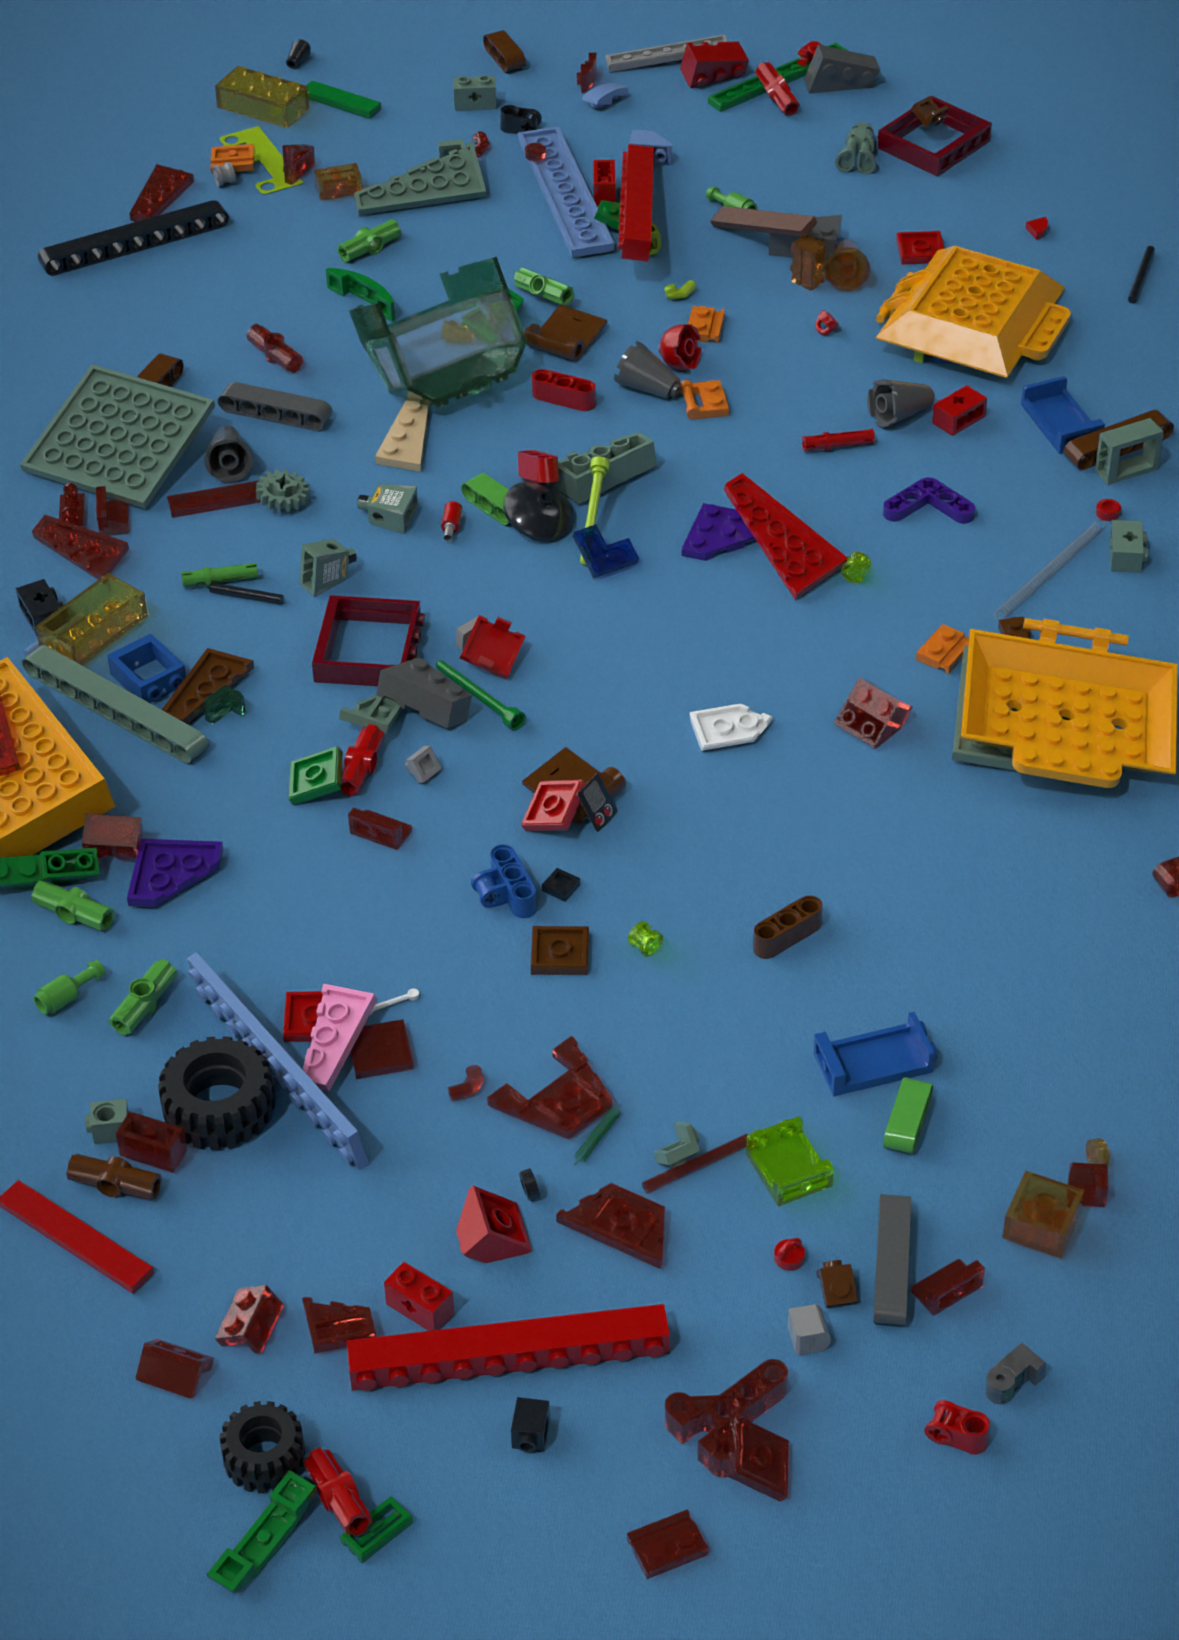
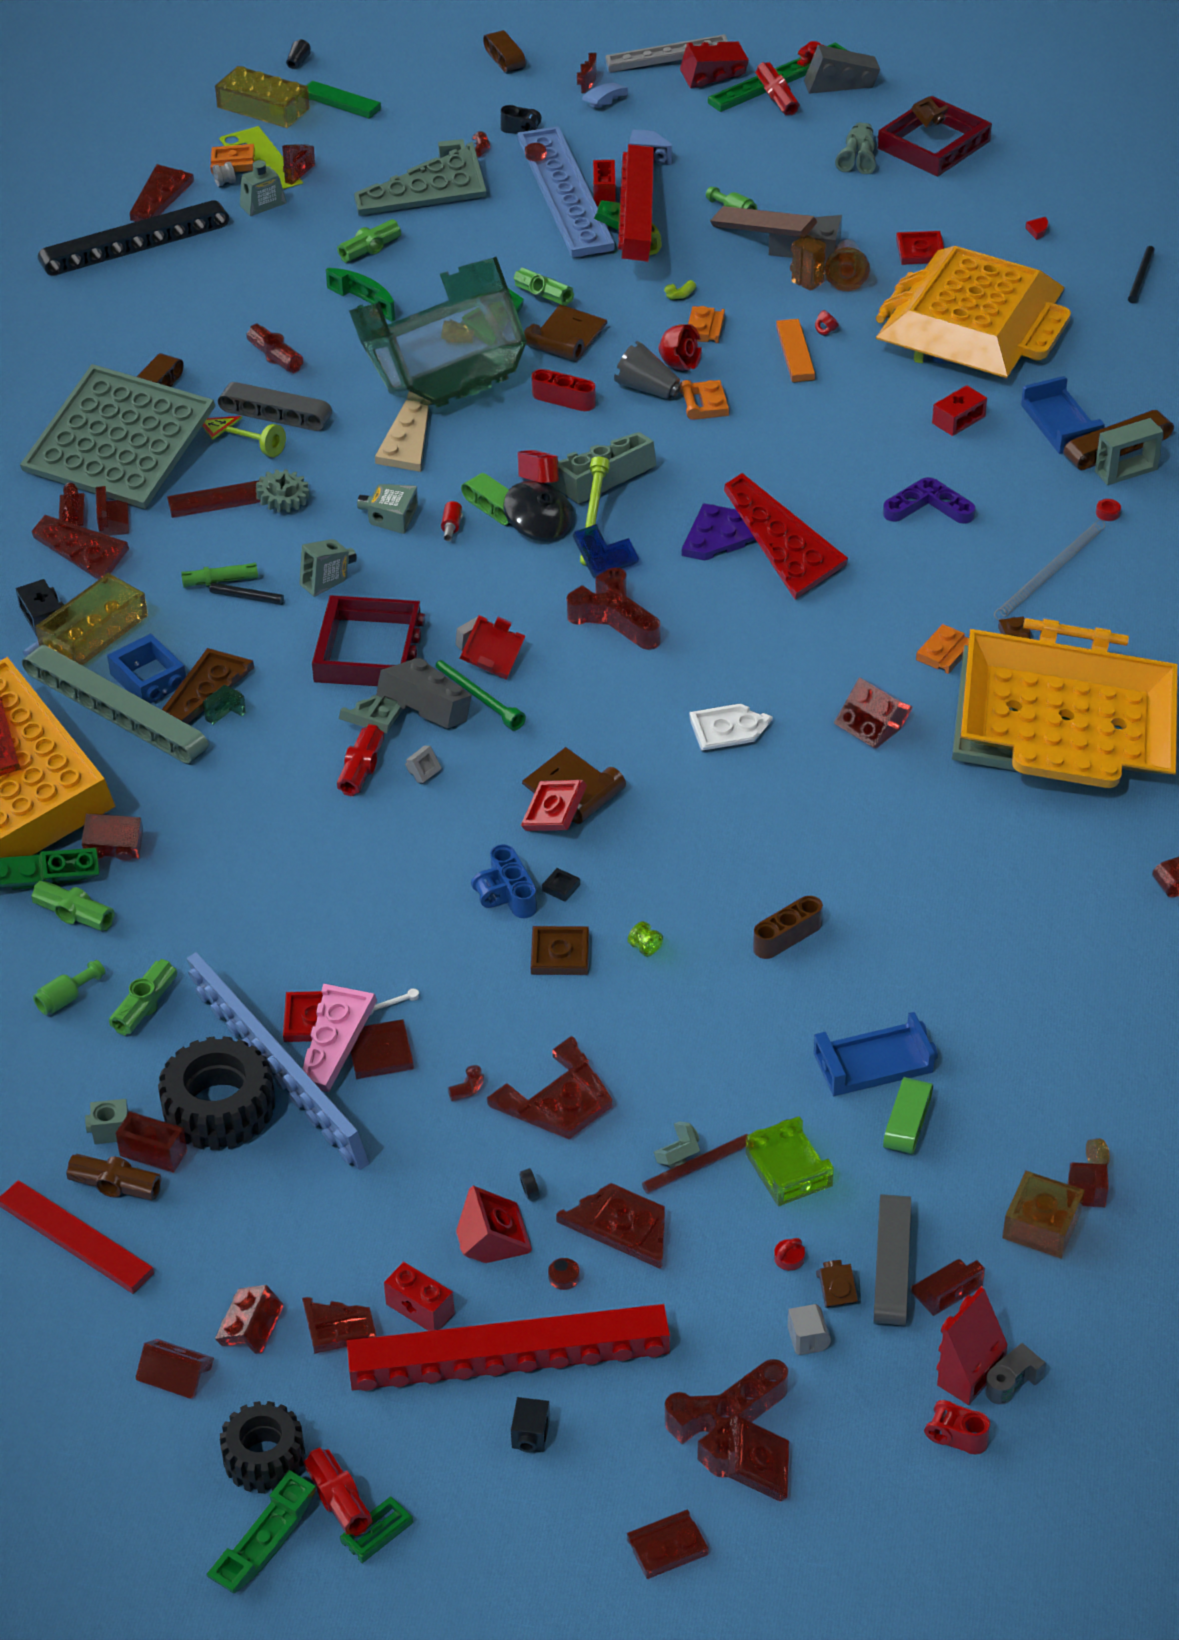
dark purple plate [127,839,224,907] -> none
dark grey cone [204,426,253,483] -> none
green tile [288,746,343,805] -> none
clear orange brick [314,163,362,200] -> none
clear red panel [348,807,412,850] -> none
sand green brick [453,75,496,111] -> none
green piece [574,1104,622,1165] -> none
black sticker [577,773,617,832] -> none
red pin [802,429,875,452] -> none
clear neon green wheel [841,552,872,584] -> none
dark grey cone [867,379,935,427] -> none
sand green brick [1109,520,1148,573] -> none
none -> lime piece [202,416,286,458]
none -> sand green torso [240,160,287,216]
none -> clear red tile [548,1258,580,1290]
none -> clear red beam [566,568,660,650]
none -> orange tile [776,319,815,382]
none -> red slope [936,1287,1008,1405]

